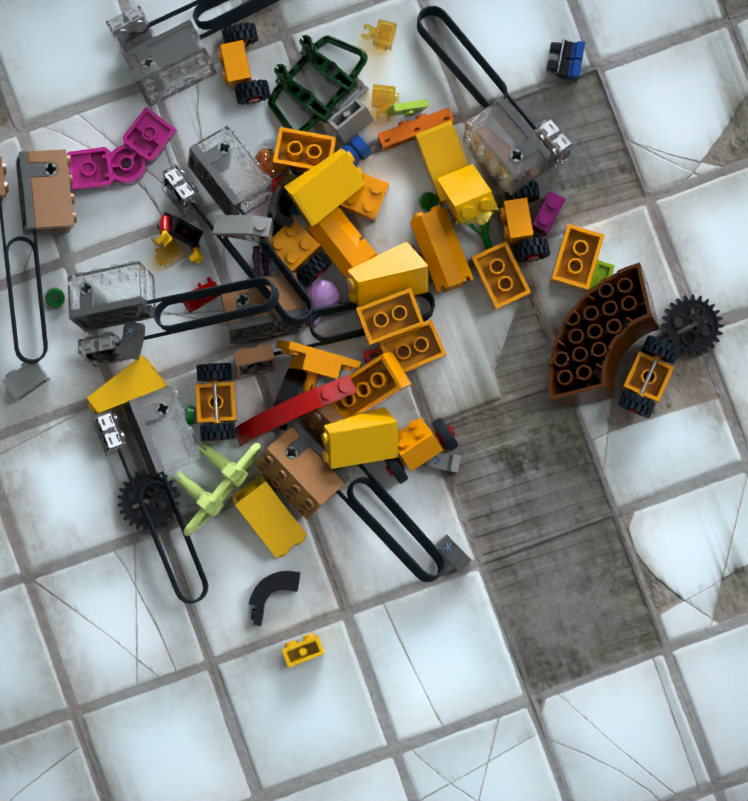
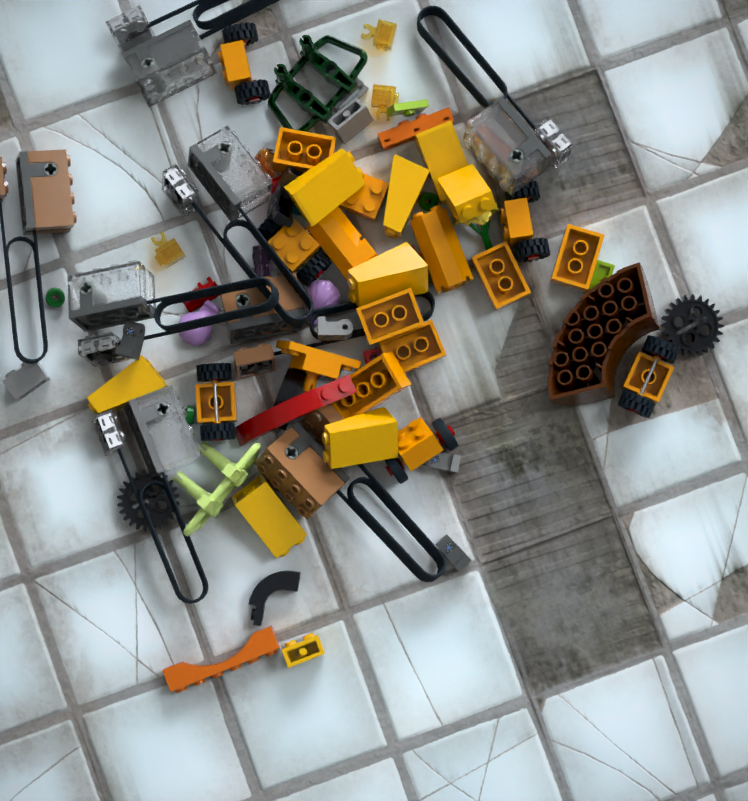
dark pink plate [67,107,177,191] -> none
torso [156,212,204,264] -> none
light grey slope [213,215,274,244] -> none
blue wheel [336,134,372,167] -> none
magenta brick [531,191,566,236] -> none
black hips [546,39,585,81] -> none
none -> orange arch [162,625,280,693]
none -> lavender animal [179,300,221,346]
none -> light grey leg [317,317,354,340]
none -> yellow slope [383,154,430,239]

